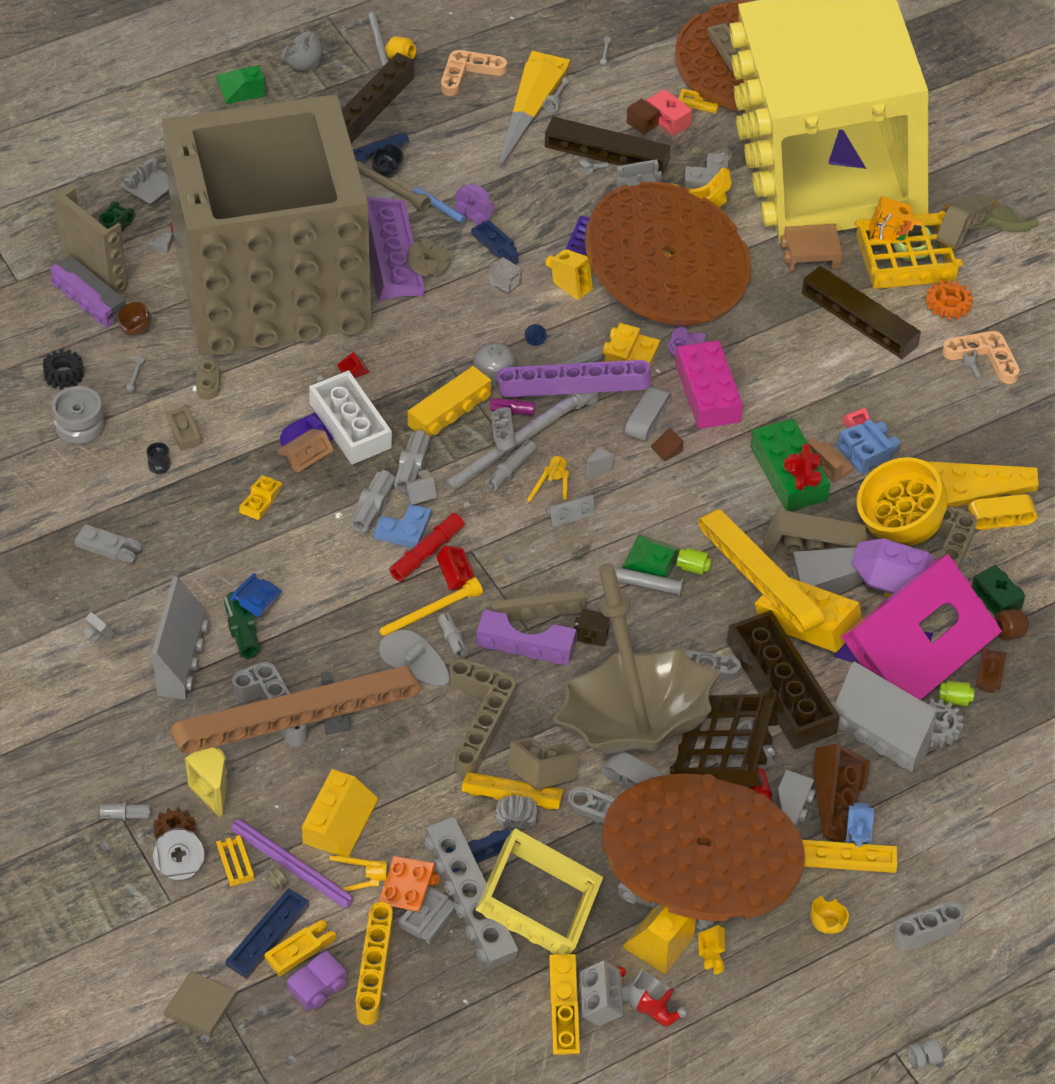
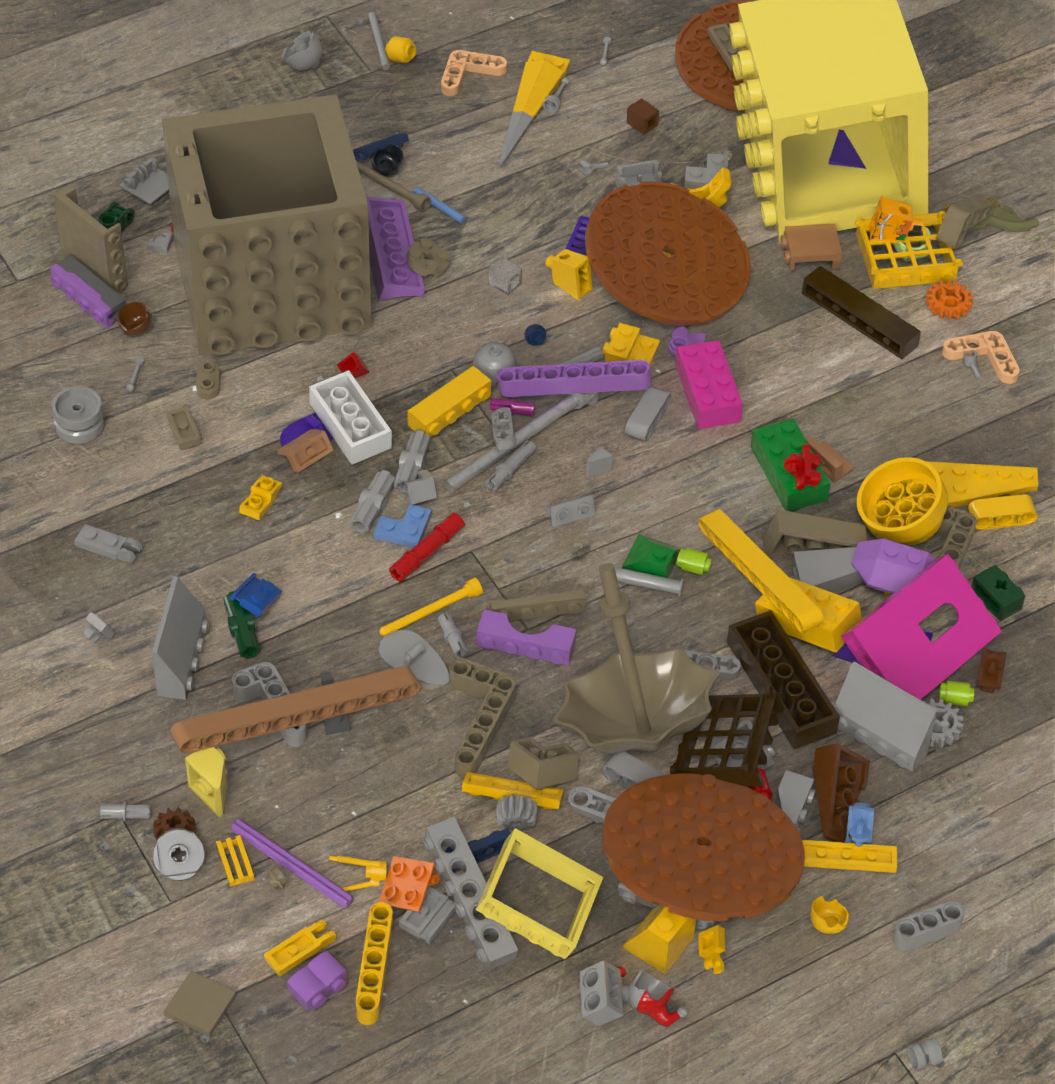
black tyre [43,349,84,390] -> none
black wheel [146,442,171,474] -> none
green slope [216,65,266,104] -> none
dark blue plate [226,888,309,979] -> none
yellow slope [302,769,378,857] -> none
dark brown brick [341,52,414,144] -> none
red slope [436,545,475,591] -> none
medium lavender plate [455,183,495,225] -> none
dark blue hinge [471,220,519,266] -> none
yellow plant [527,456,569,502] -> none
dark brown brick [545,116,671,176] -> none
yellow slope [549,954,580,1055] -> none
dark brown brick [574,609,610,647] -> none
coral brick [647,89,692,136] -> none
reddish brown slope [651,428,683,461] -> none
yellow tile [678,89,719,113] -> none
medium blue hips [837,419,900,475] -> none
coral slope [842,408,870,428] -> none
reddish brown head [995,608,1029,641] -> none

